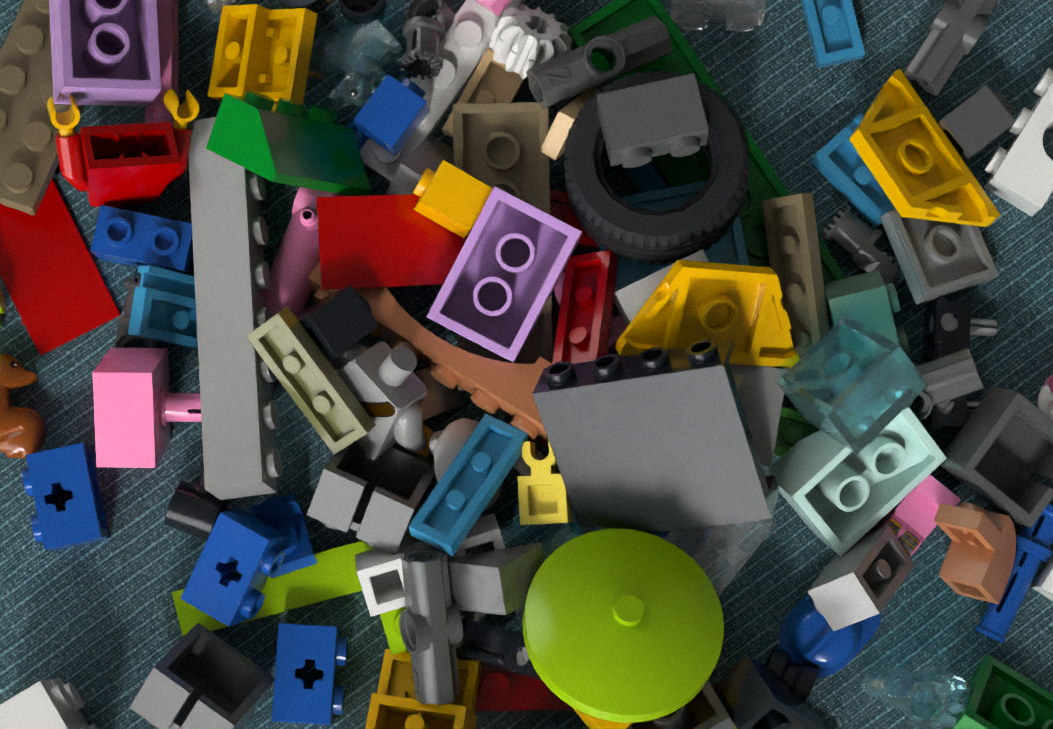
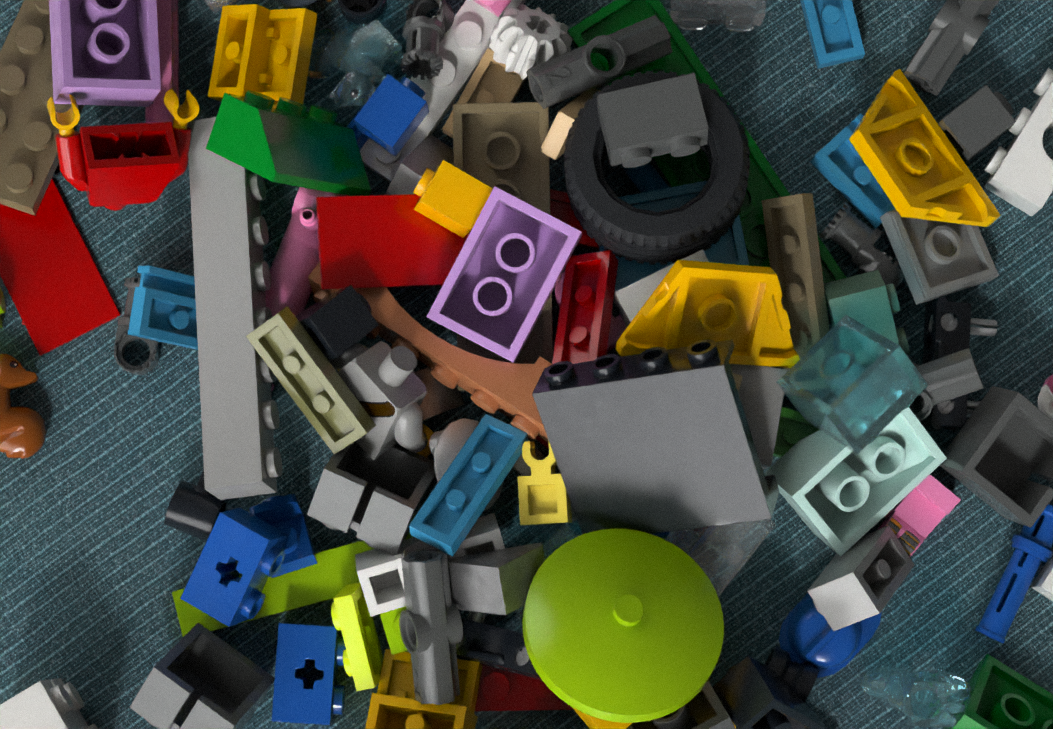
blue brick [22,443,110,551] -> none
blue brick [90,205,194,276] -> none
bright pink brick [92,348,201,468] -> none
nougat brick [934,502,1016,605] -> none
none -> neon yellow plate [331,582,383,691]

